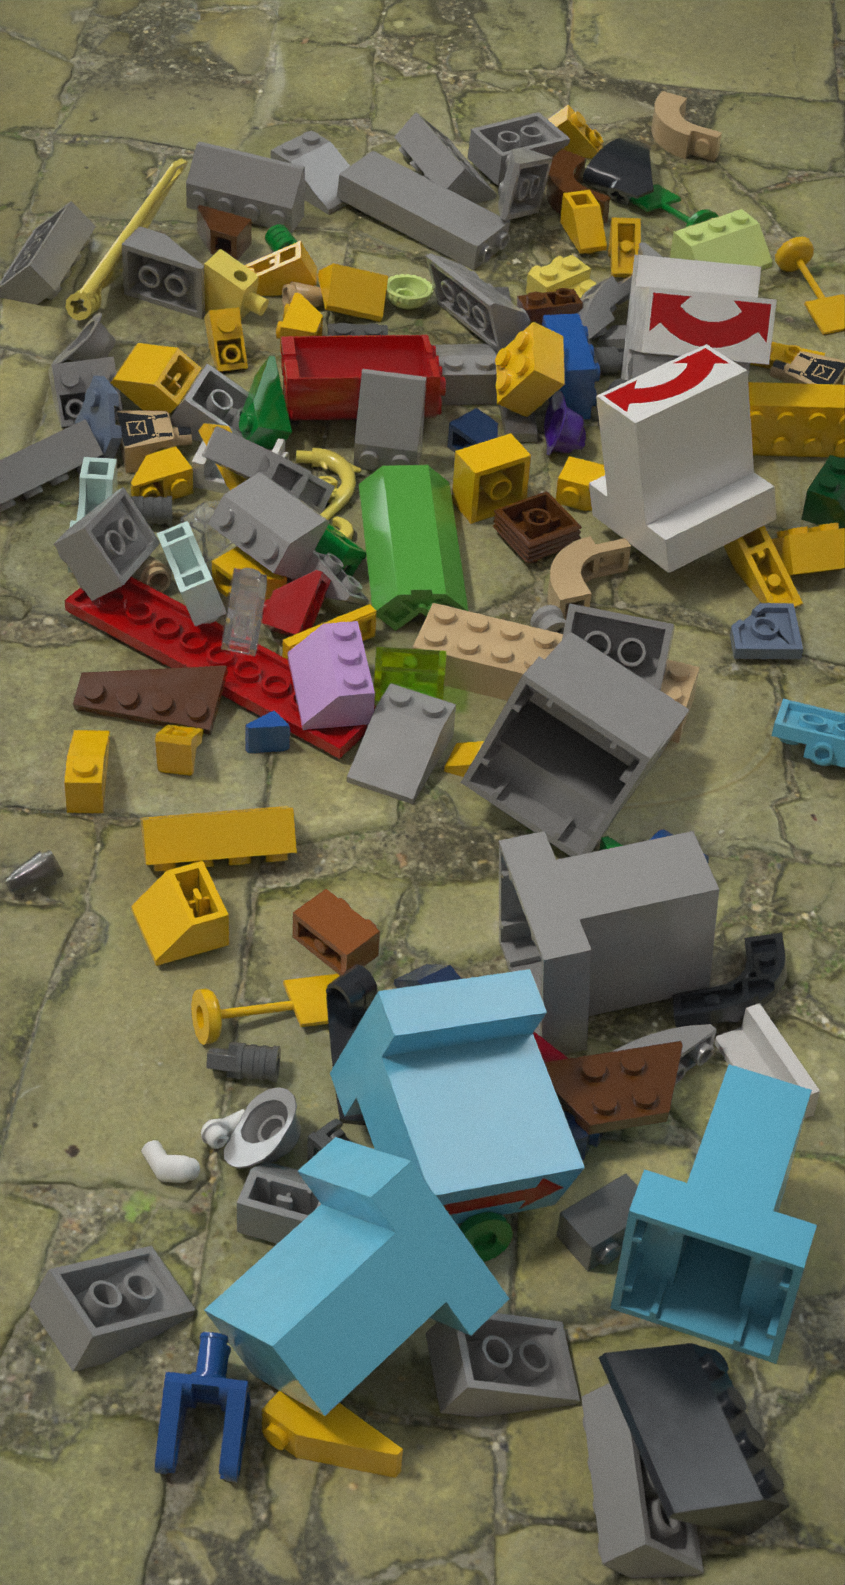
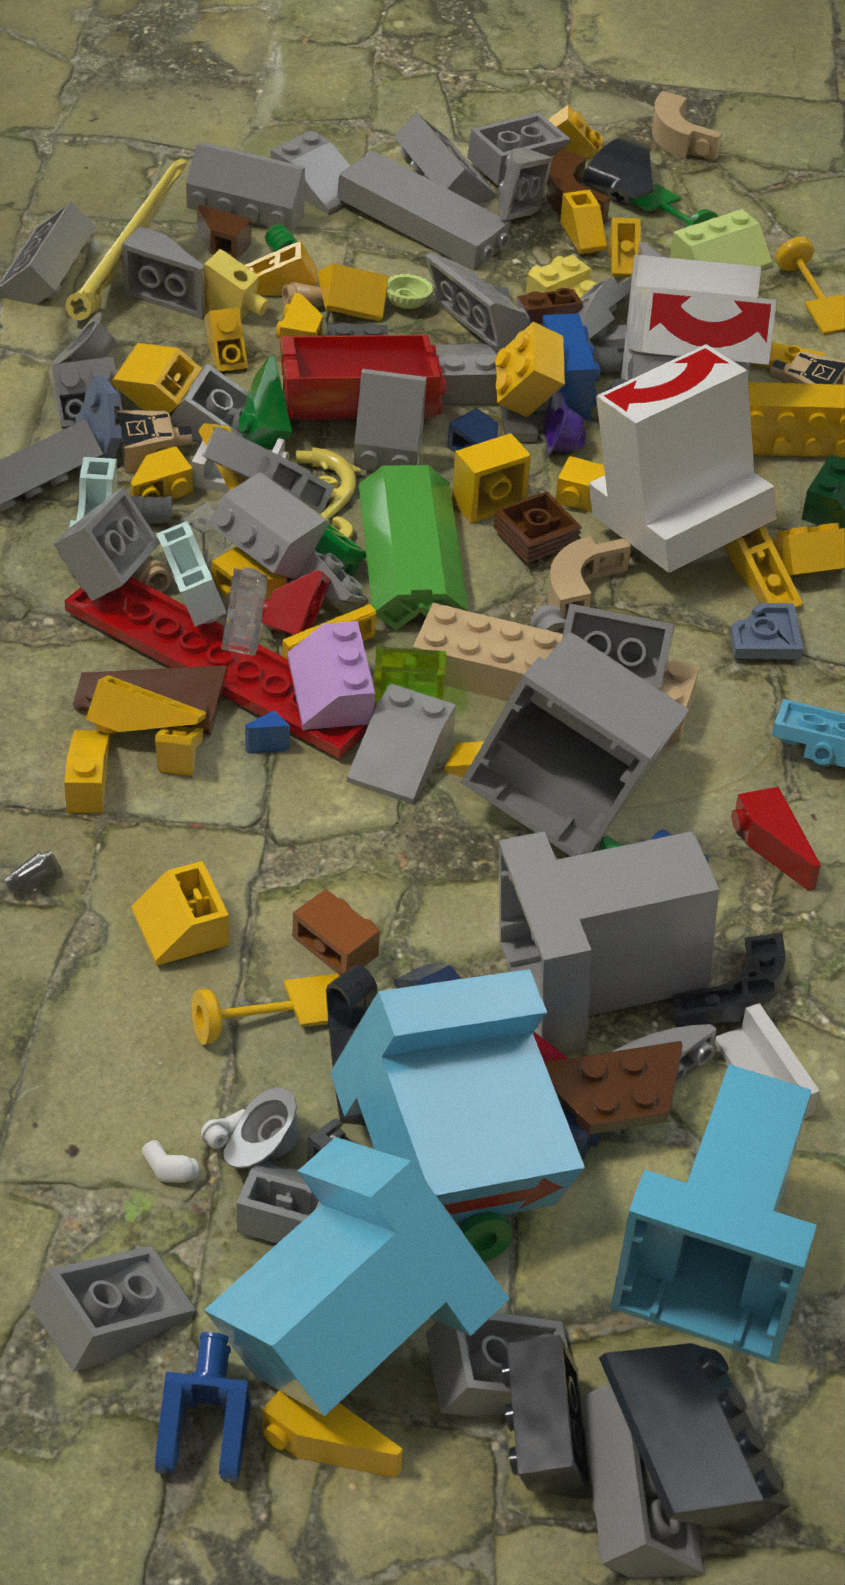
yellow slope [140,806,297,871] -> none
dark grey hinge [206,1042,281,1082] -> none
dark grey brick [557,1173,638,1272] -> none
none -> yellow slope [85,675,207,734]
none -> black slope [502,1335,591,1499]
none -> red slope [731,786,821,891]

